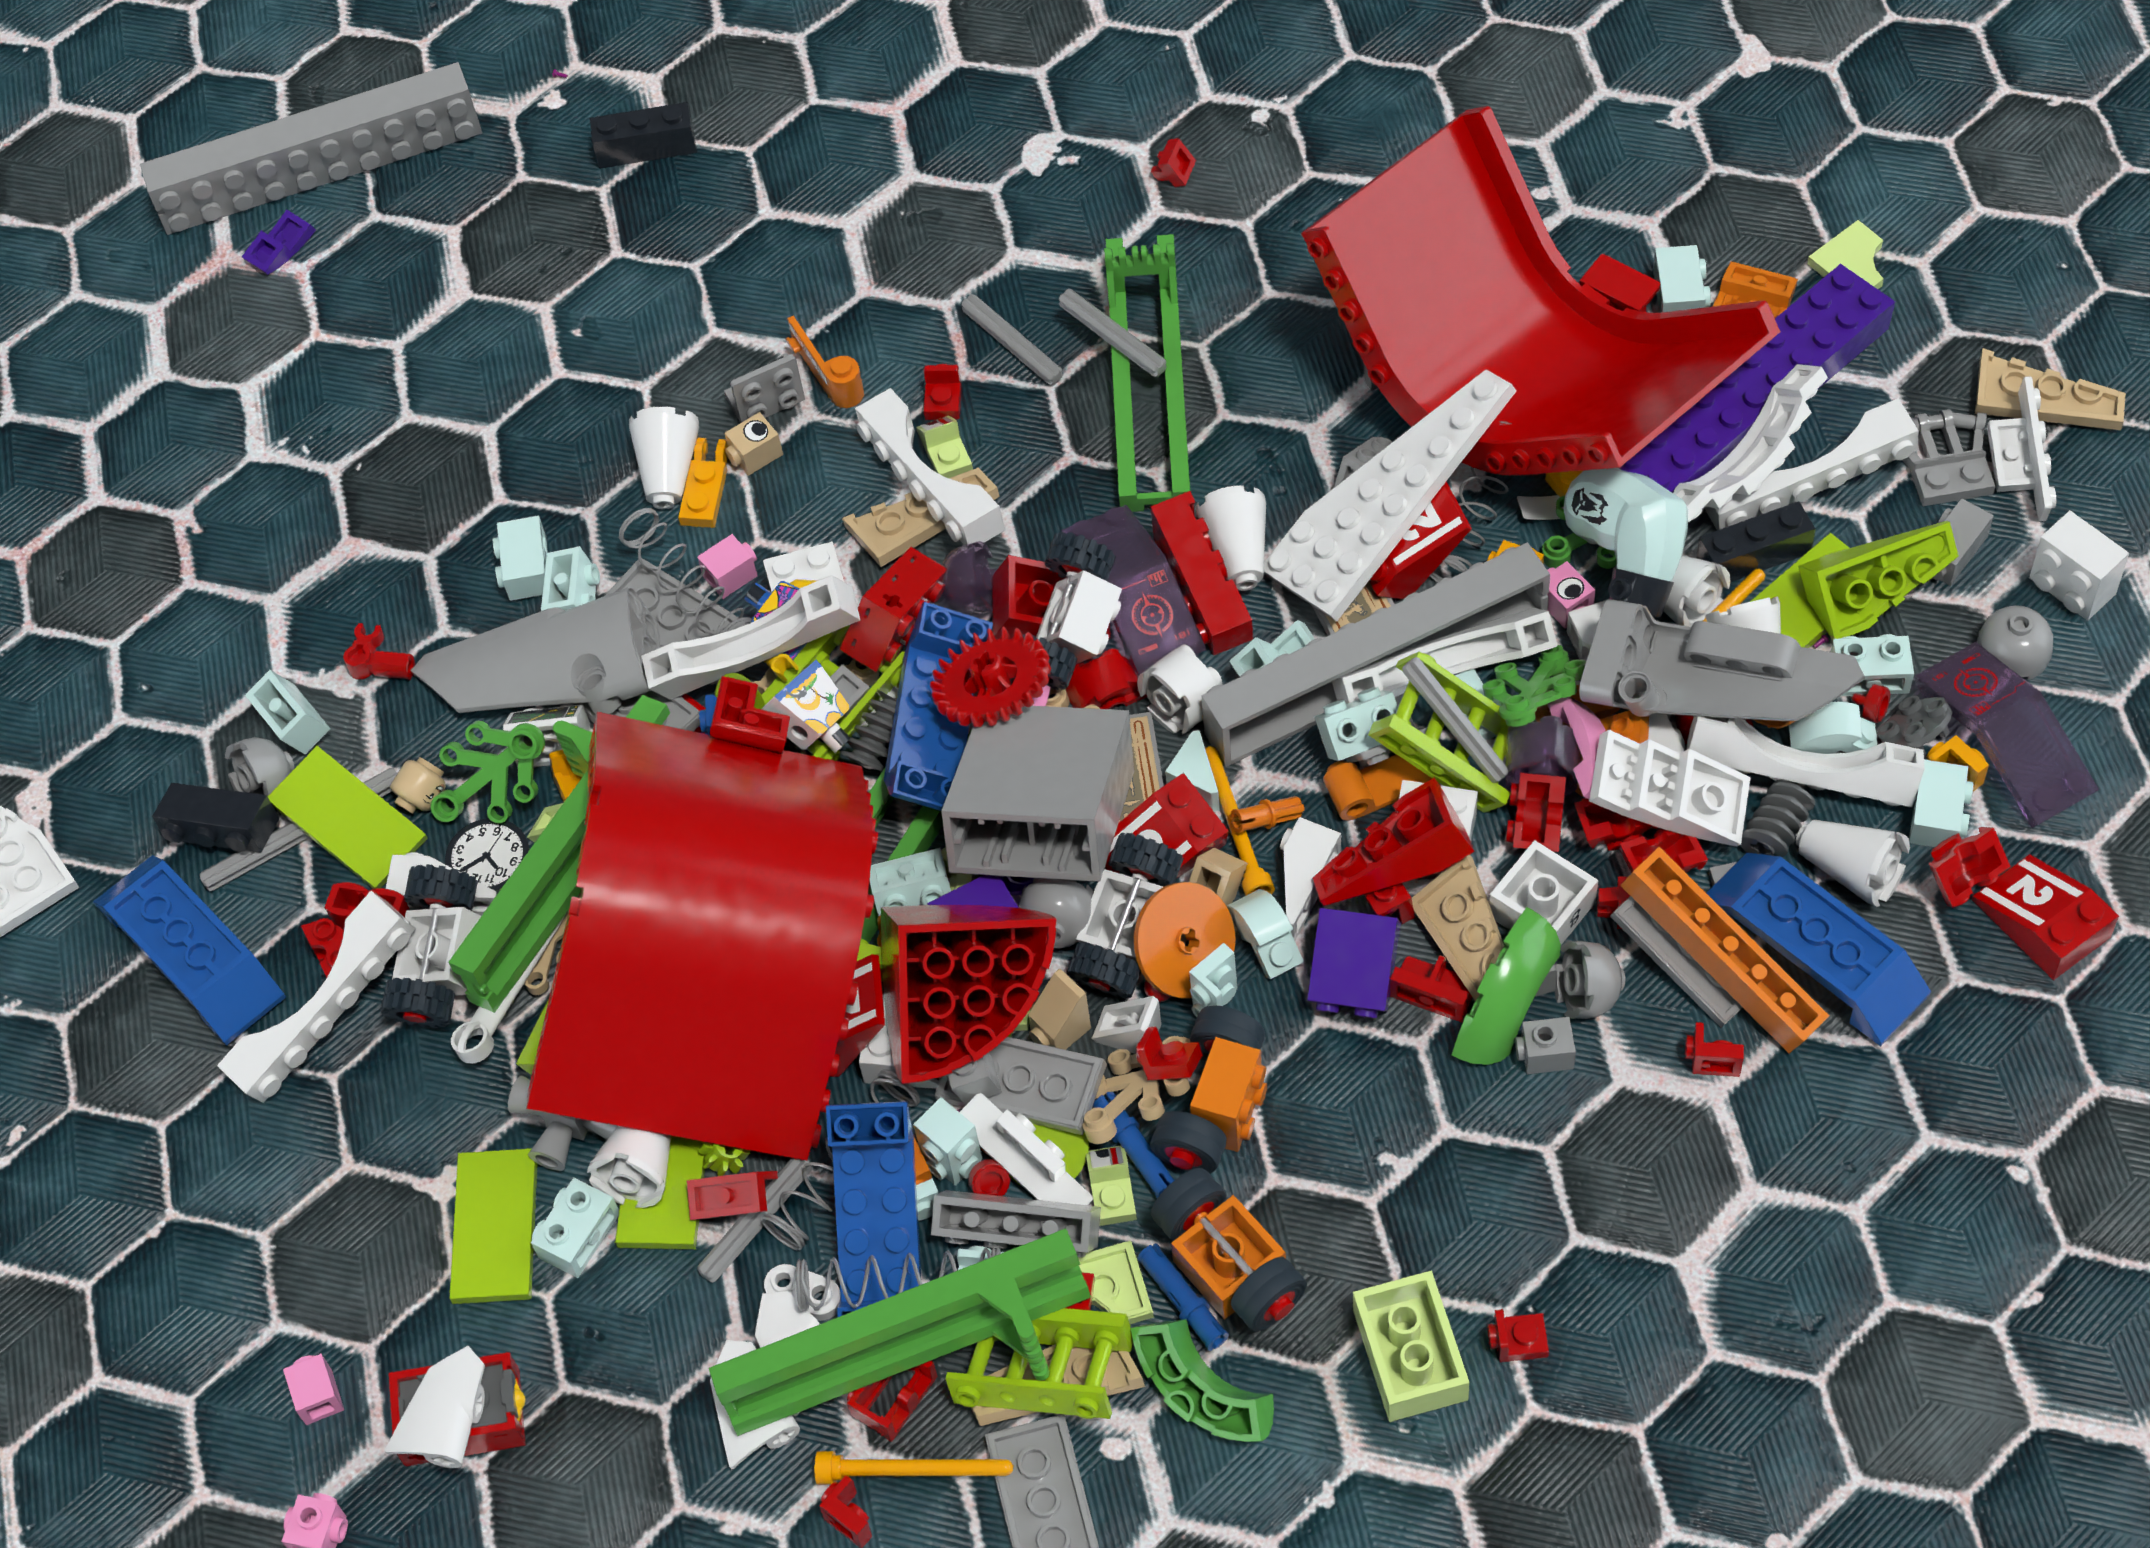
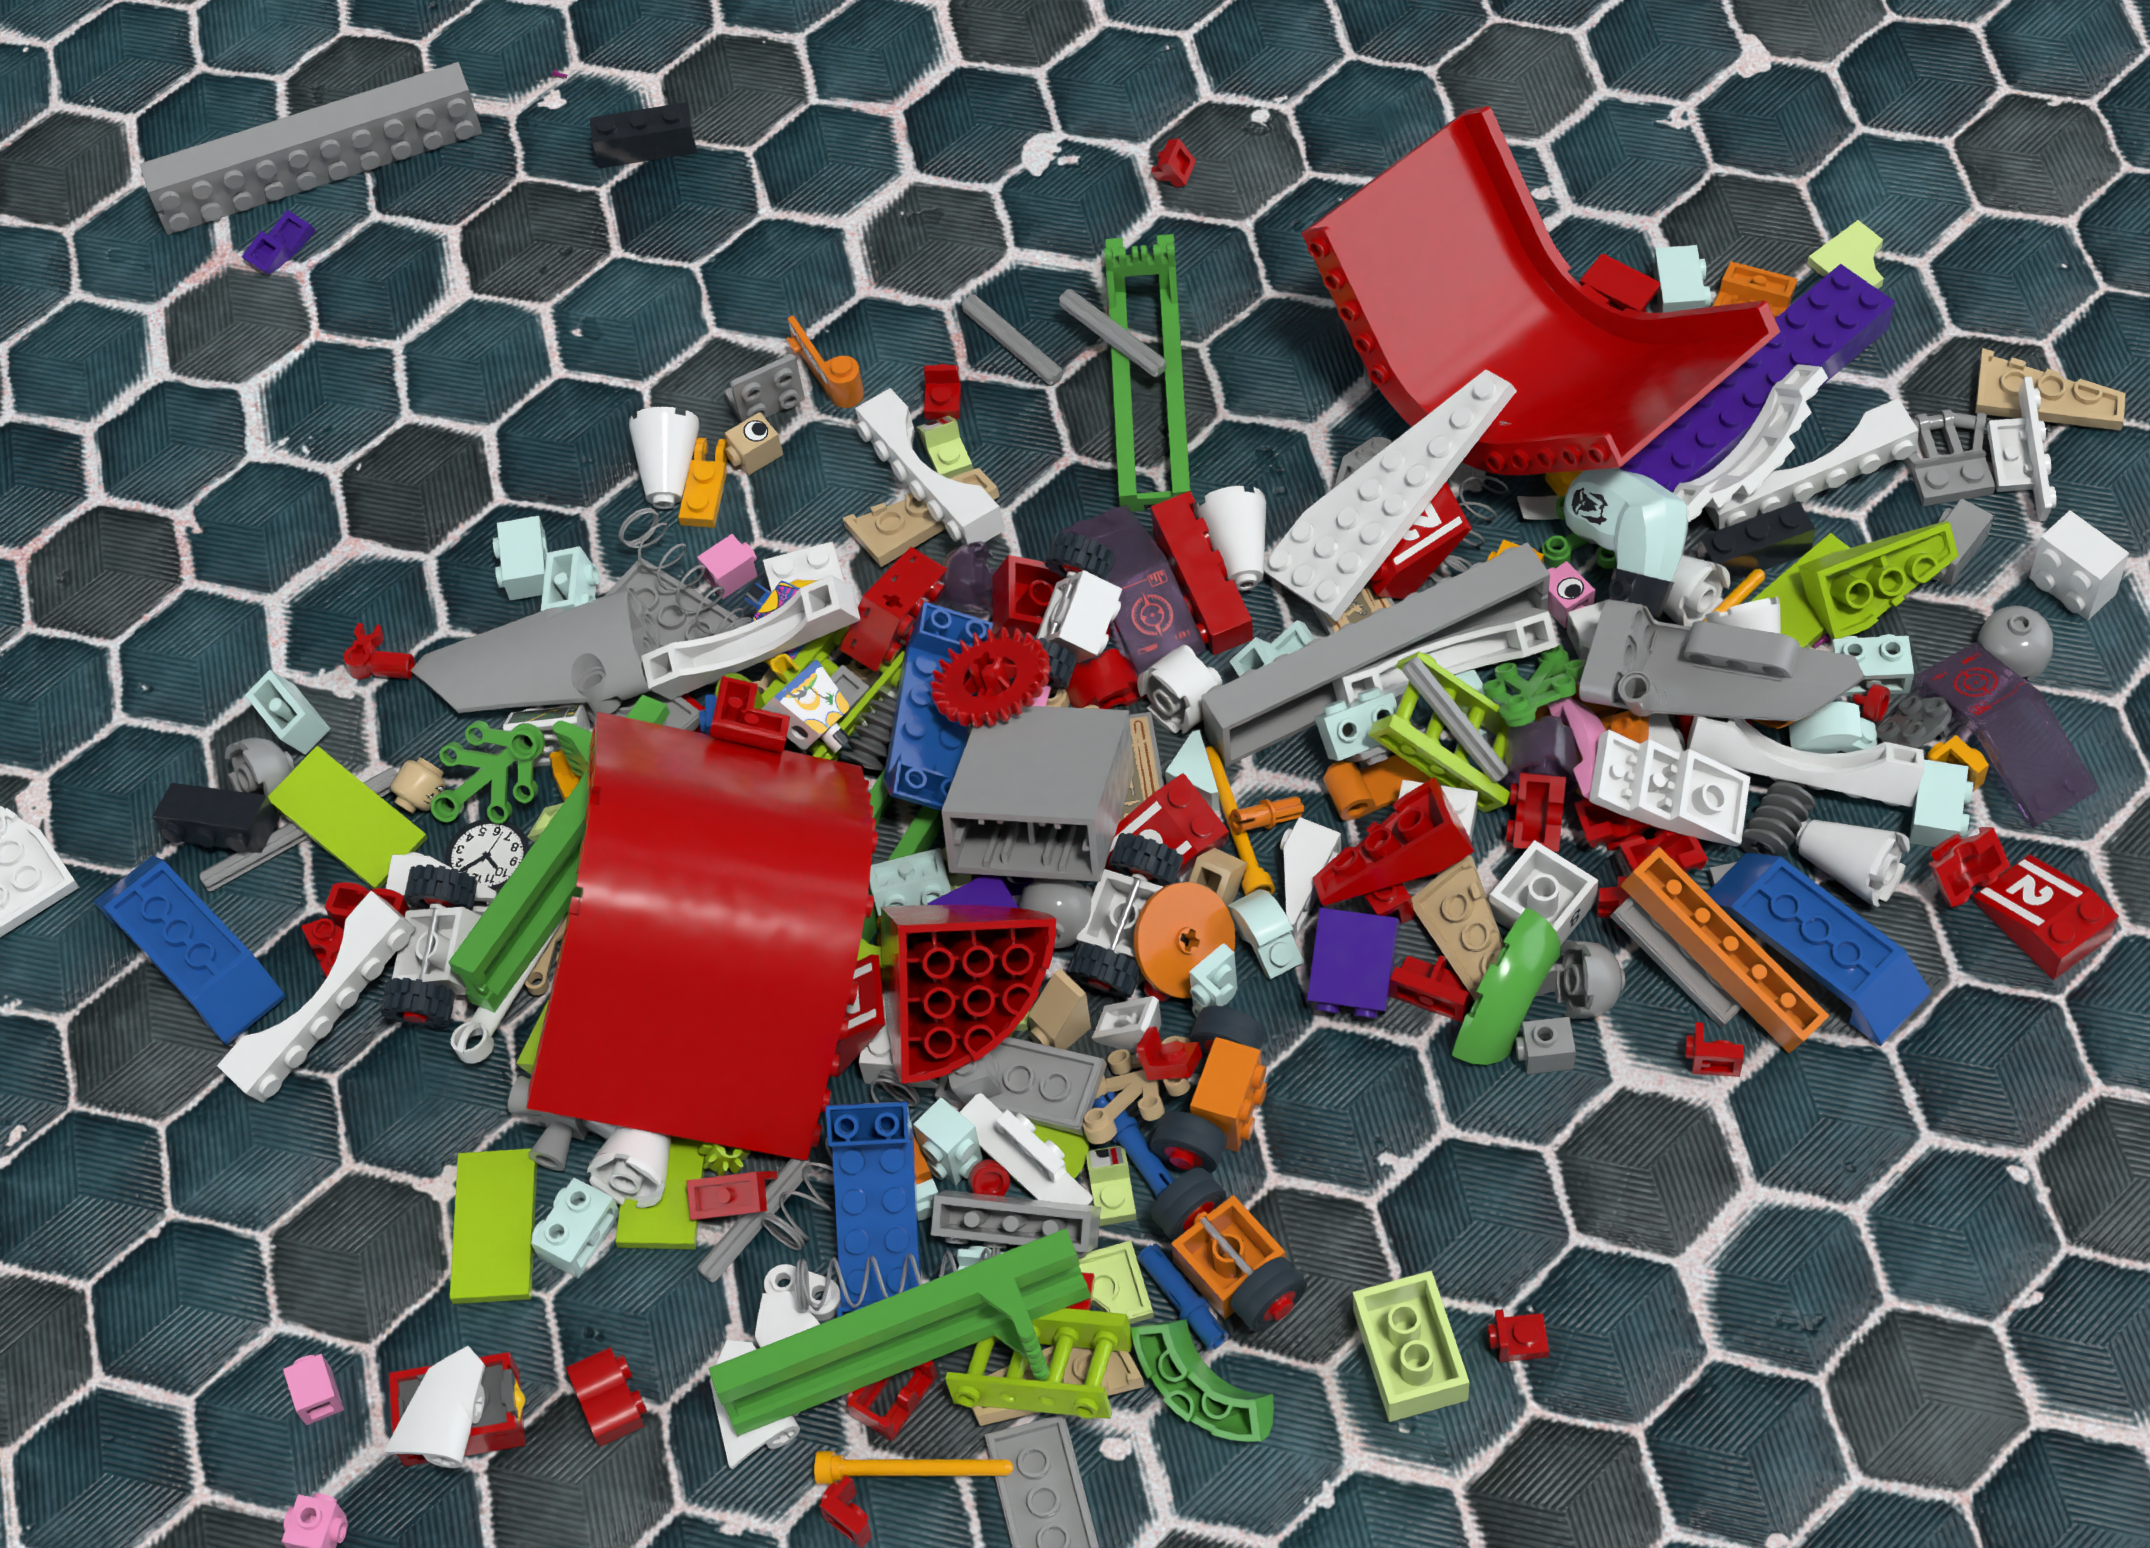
none -> red brick [566,1347,648,1447]

